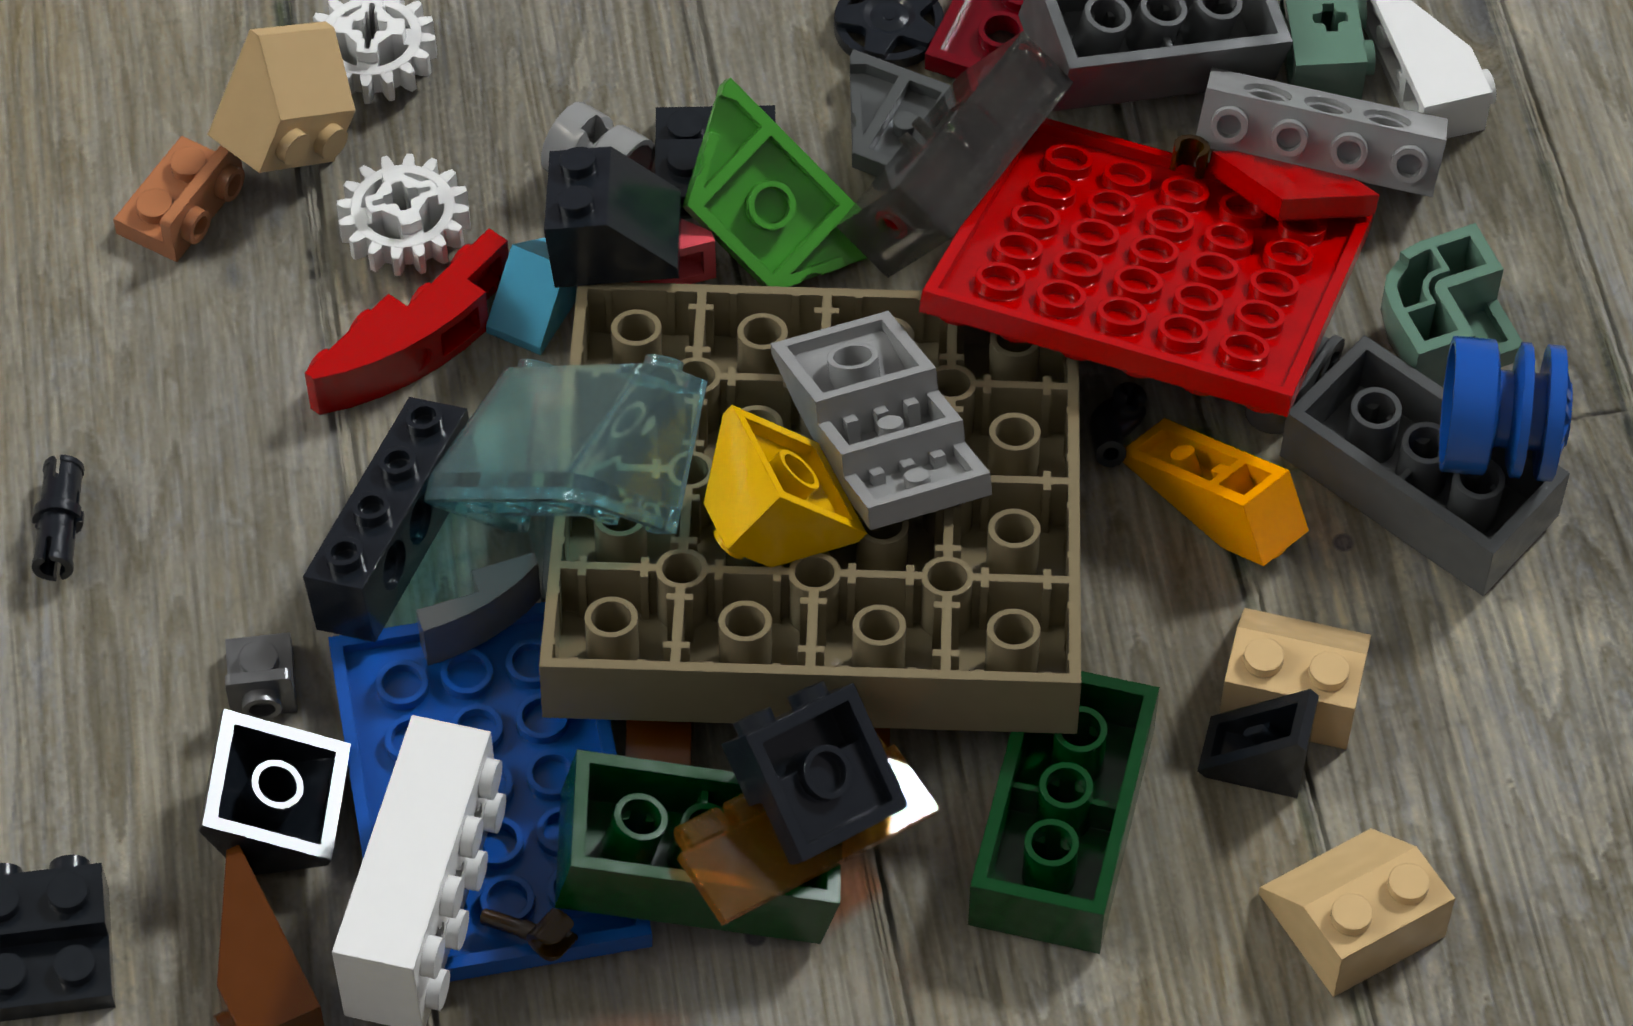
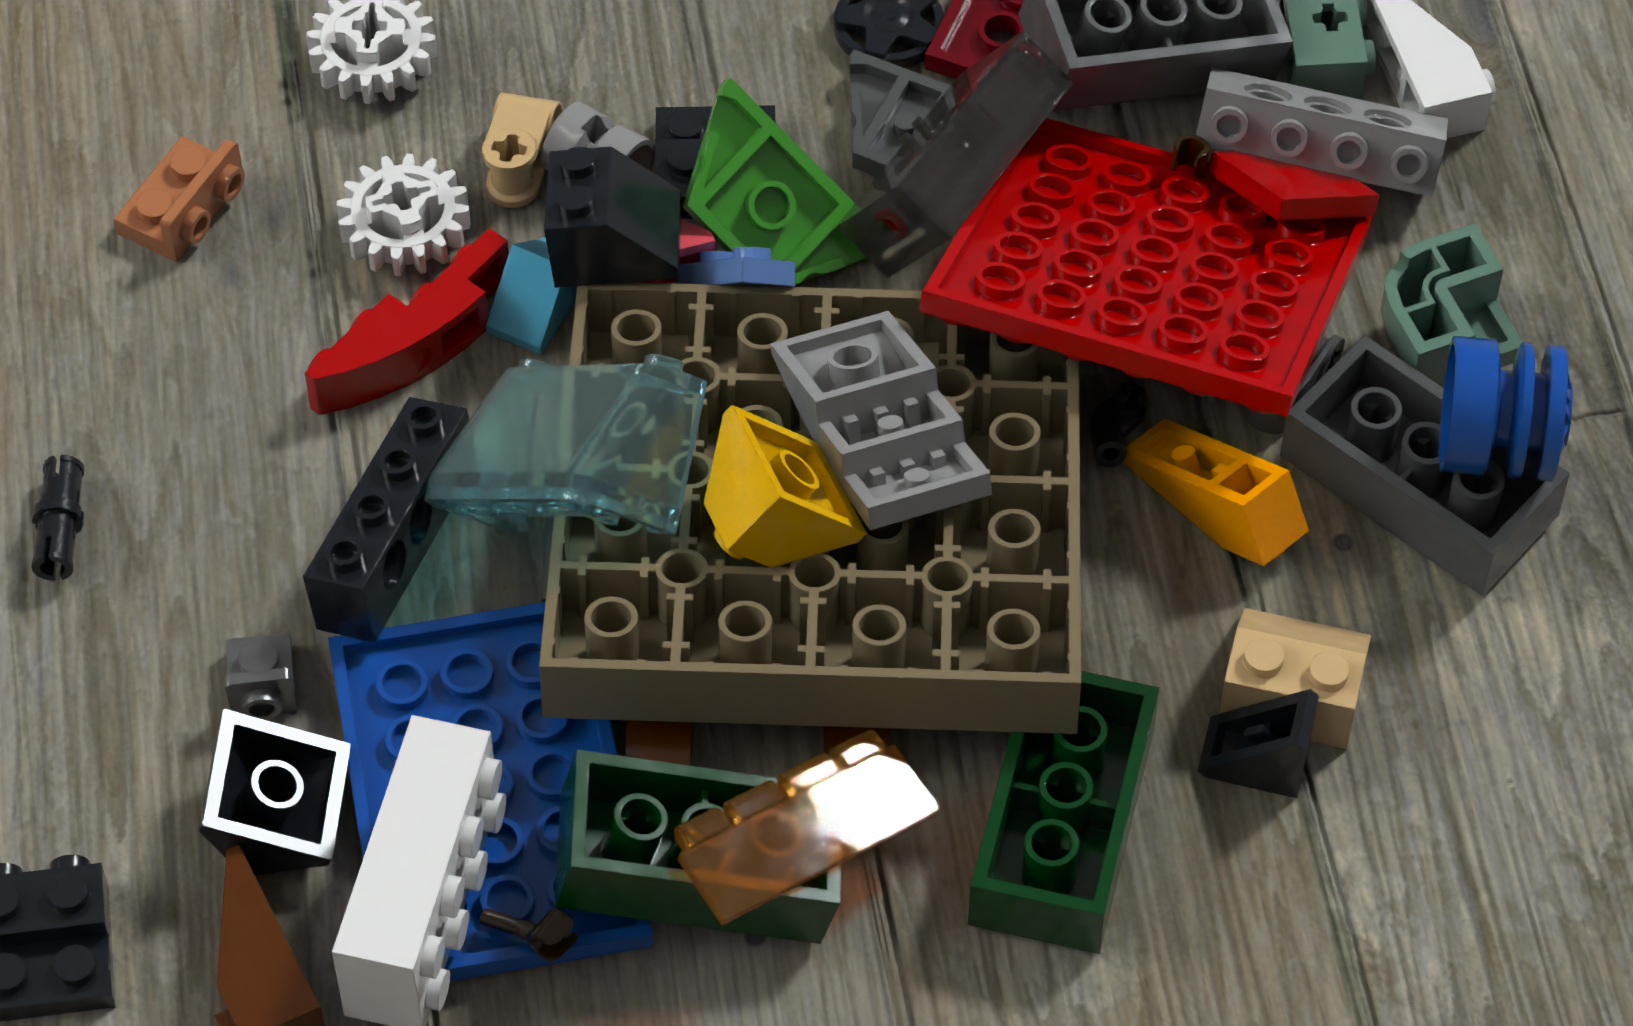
tan slope [207,21,356,173] -> none
dark grey slope [416,552,541,666] -> none
black plate [721,680,910,866] -> none
tan slope [1258,828,1455,997] -> none
none -> tan piece [482,92,563,208]
none -> medium blue plate [675,247,795,287]

